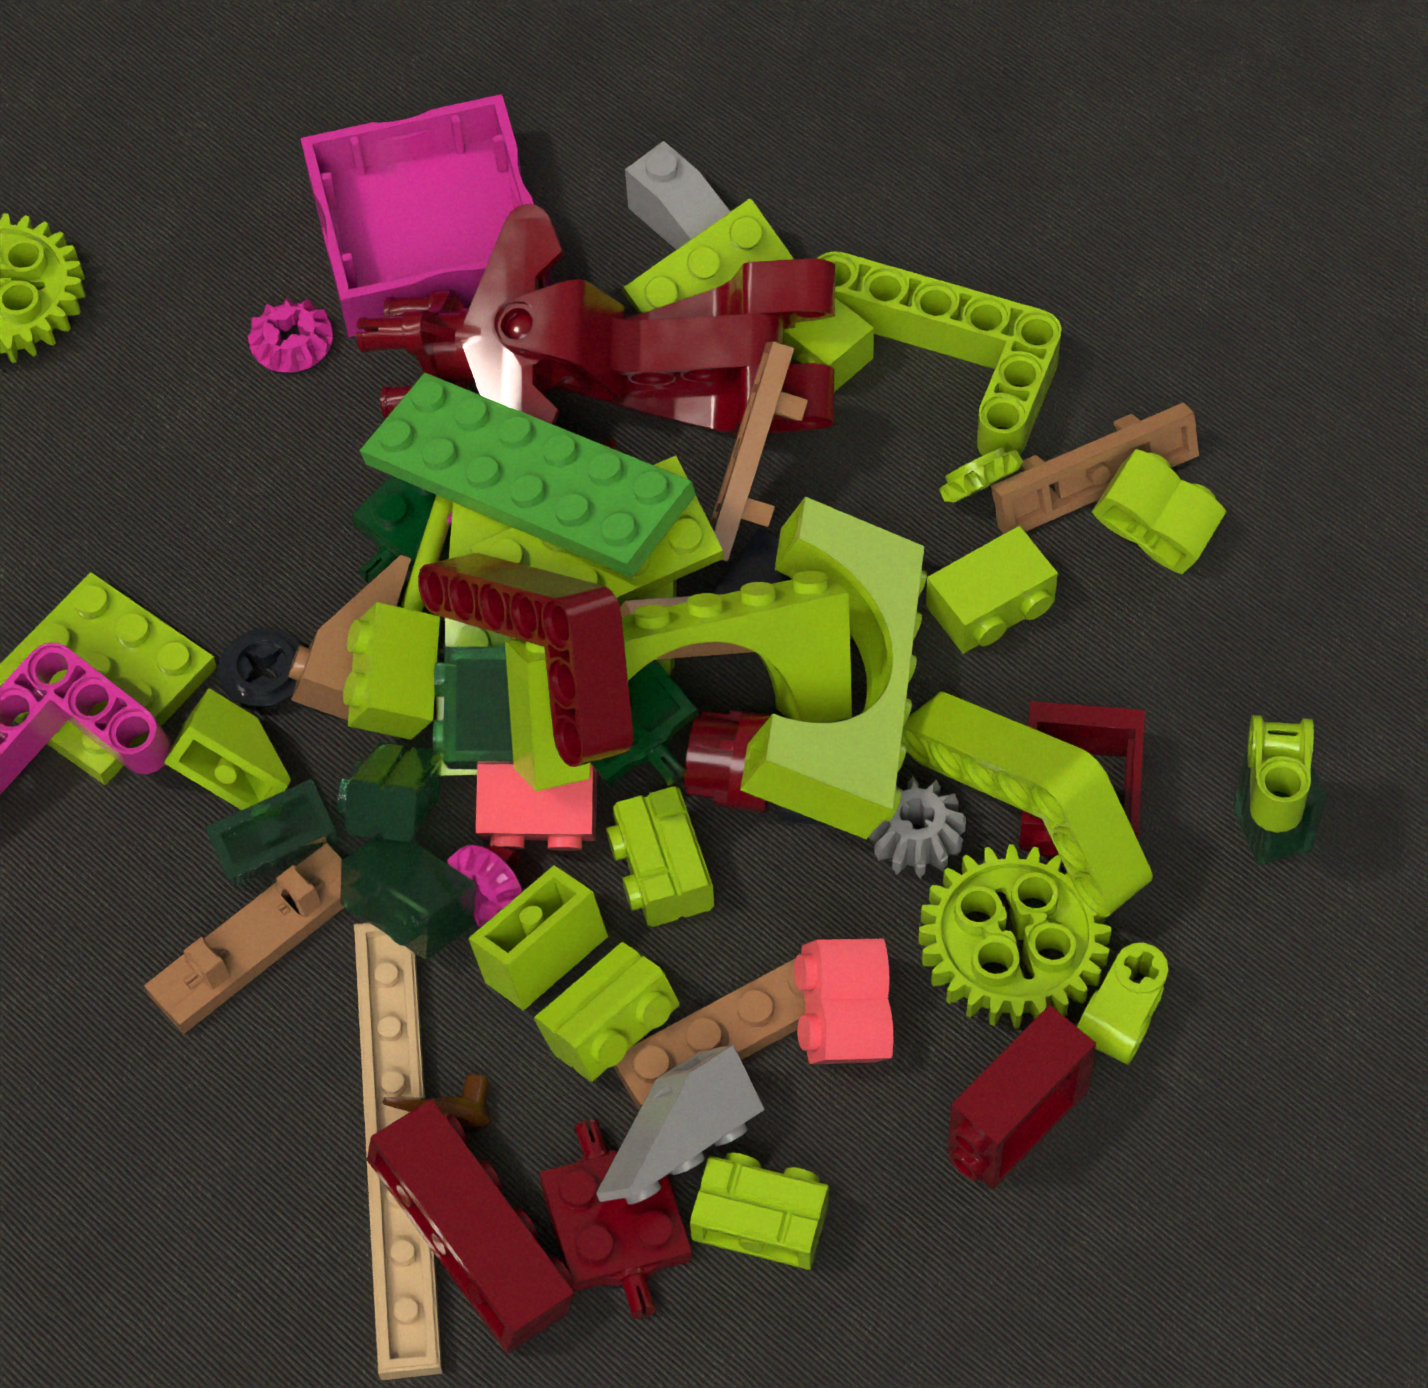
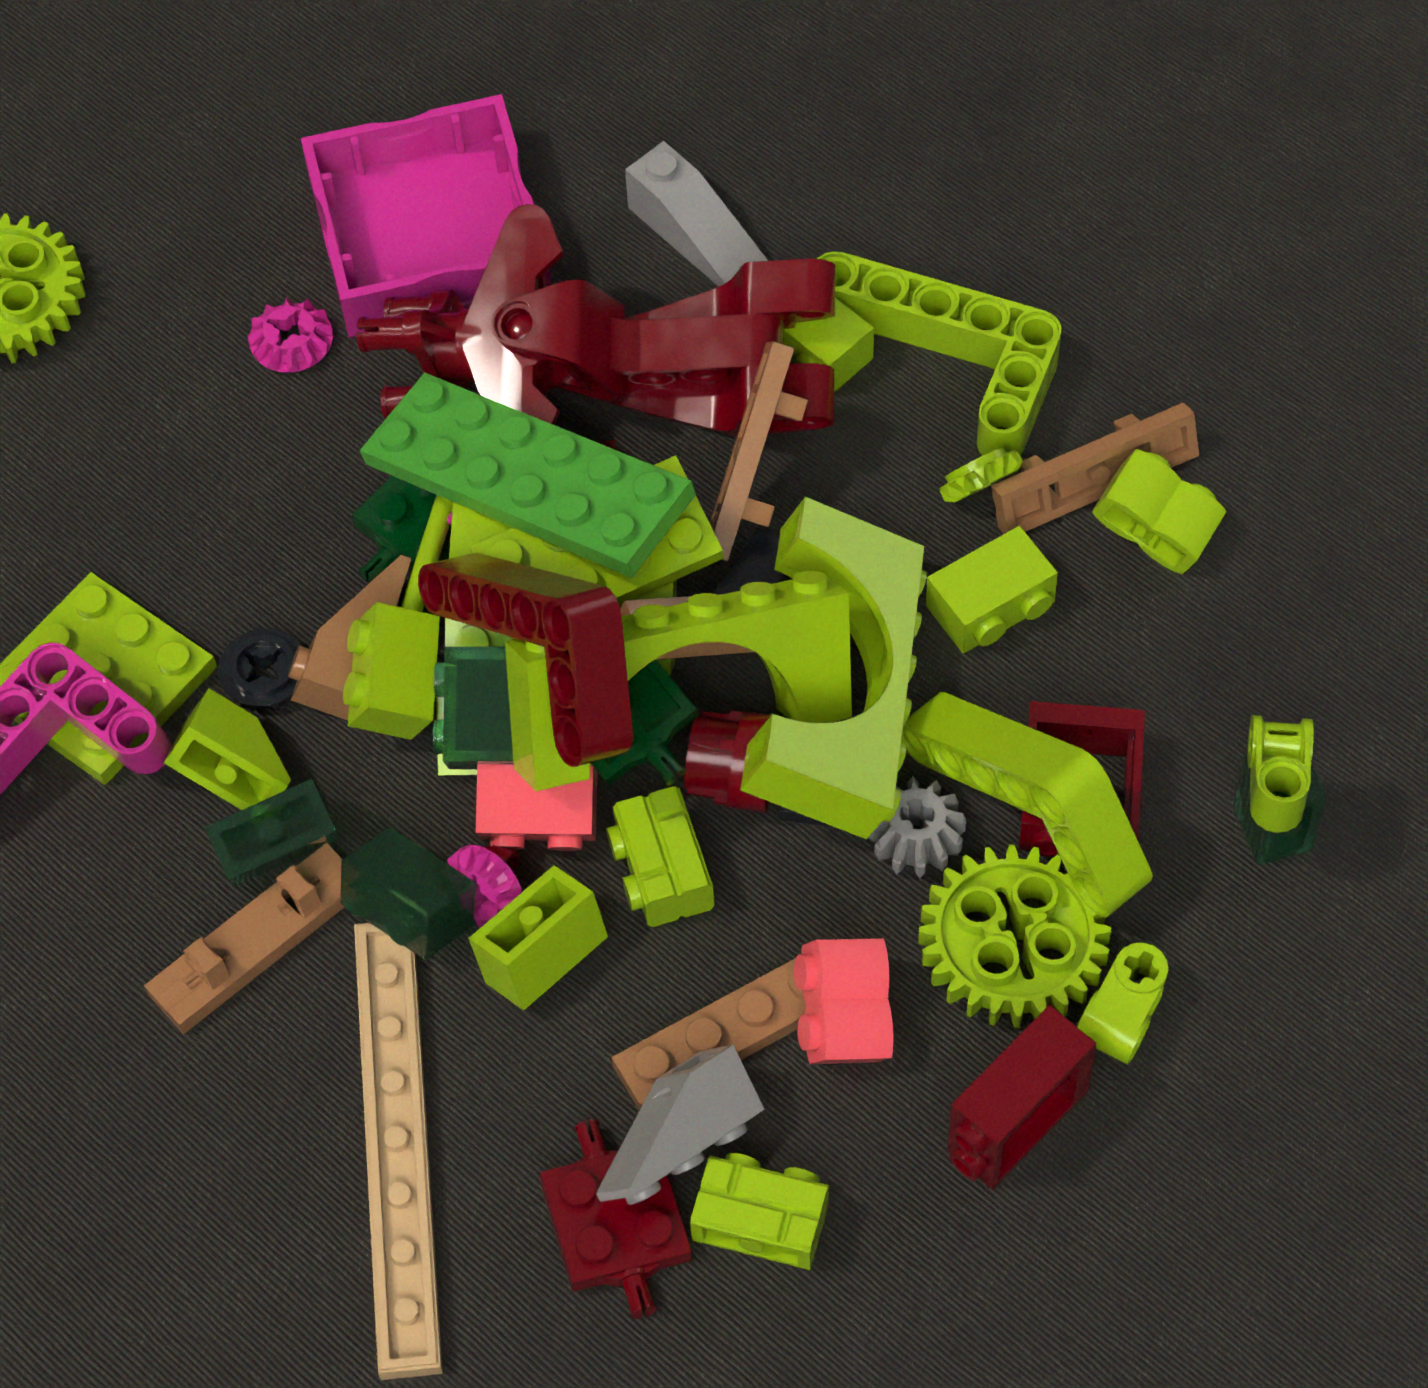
clear green brick [337,742,442,843] -> none
dark red brick [367,1099,575,1354] -> none
reddish brown bar [382,1074,491,1127] -> none
lime brick [534,942,680,1083] -> none
lime wing [621,198,794,314] -> none

